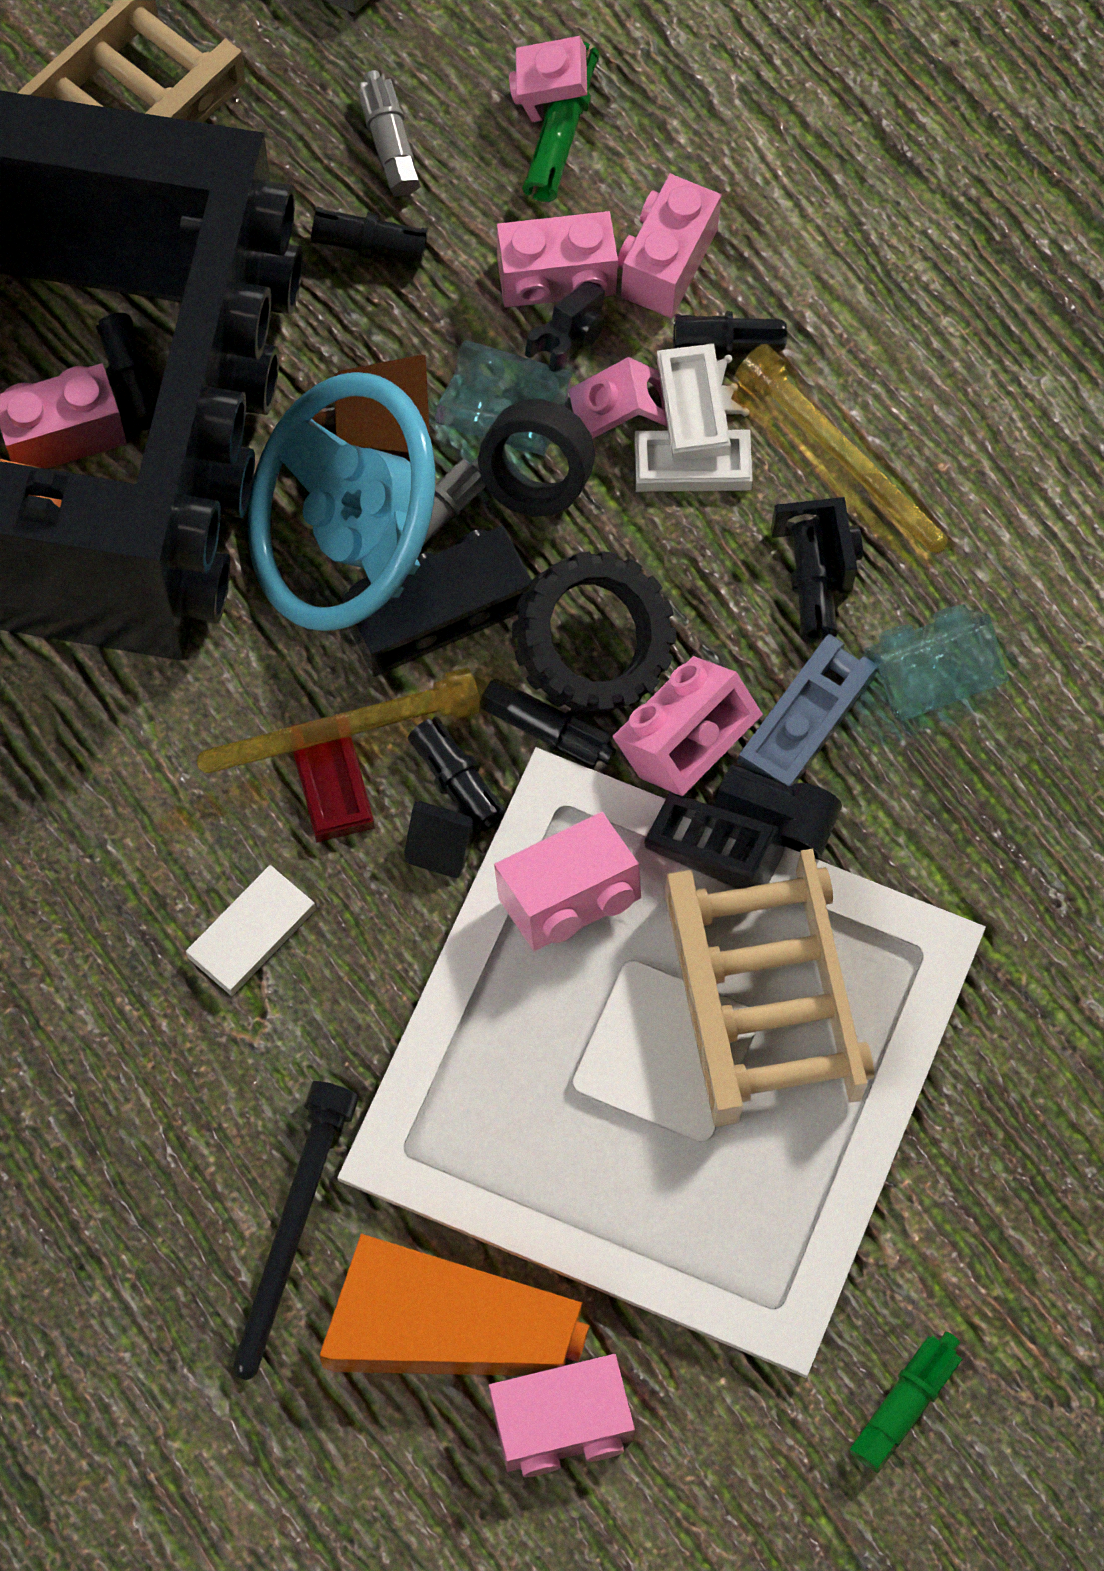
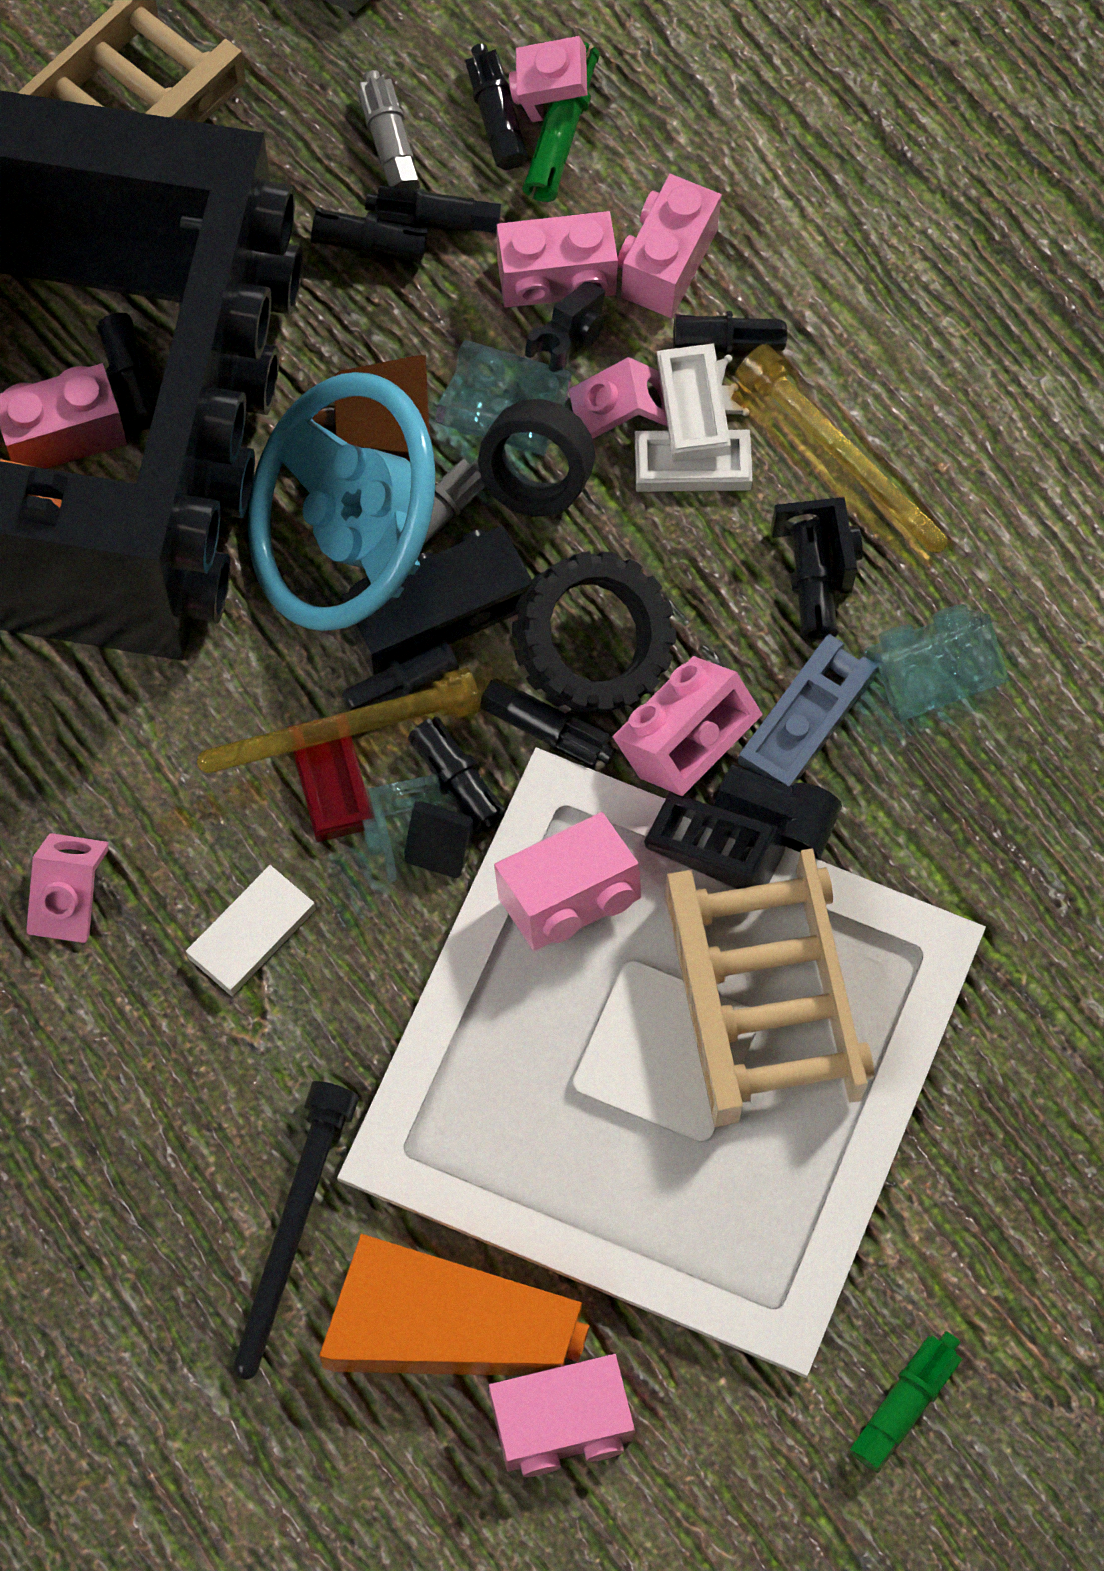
none -> bright pink bracket [27,833,108,943]
none -> black axle [342,640,460,721]
none -> clear light blue bracket [362,775,440,883]
none -> black piece [365,185,502,233]
none -> black piece [465,44,528,171]

